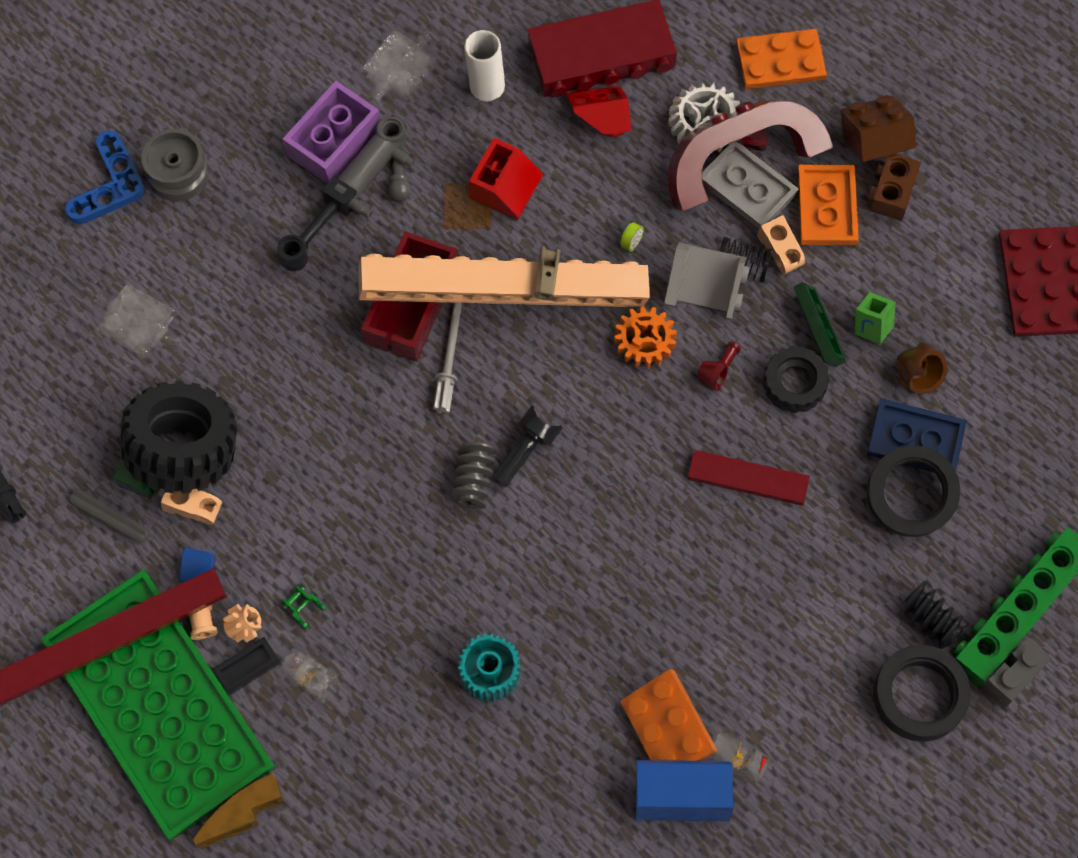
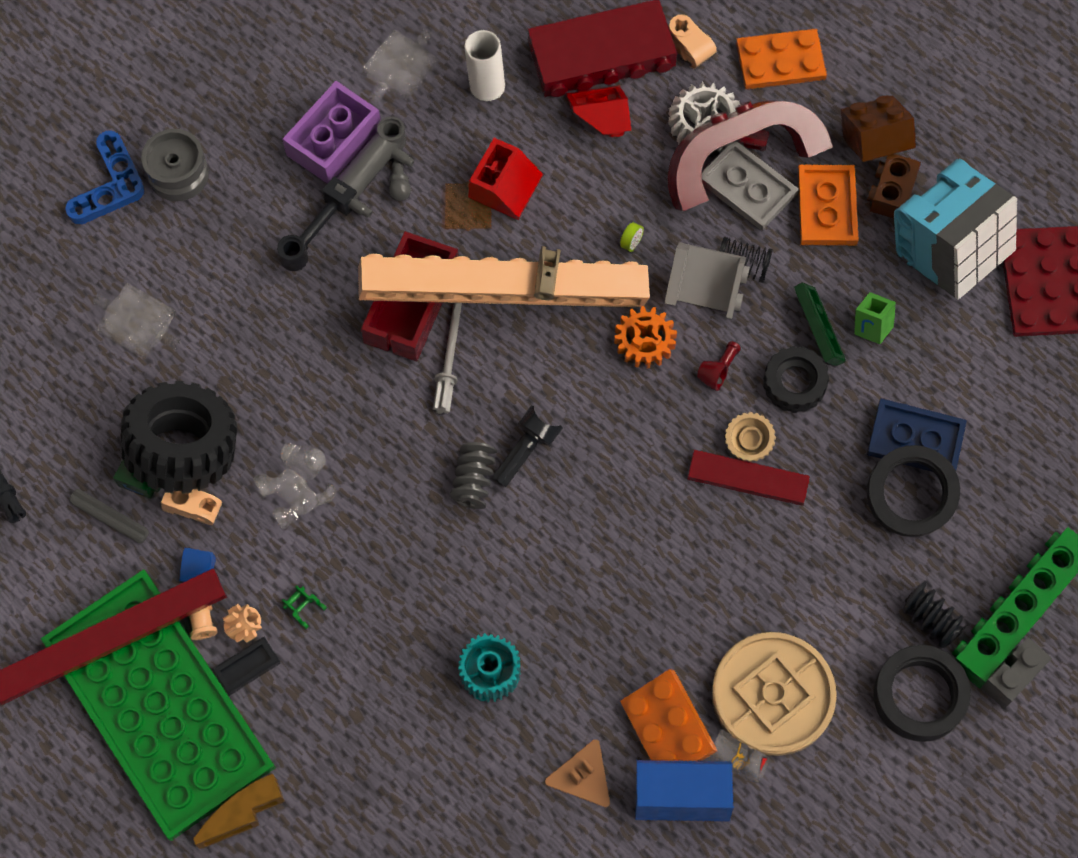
clear leg [278,648,341,705] -> none
light nougat leg [757,215,805,274] -> none
reddish brown helmet [896,341,948,394] -> none
none -> clear animal [252,442,336,530]
none -> medium nougat piece [545,740,610,807]
none -> light nougat piece [669,15,717,69]
none -> tan plate [712,632,836,756]
none -> tan hat [725,412,776,462]
none -> piece [894,159,1017,300]

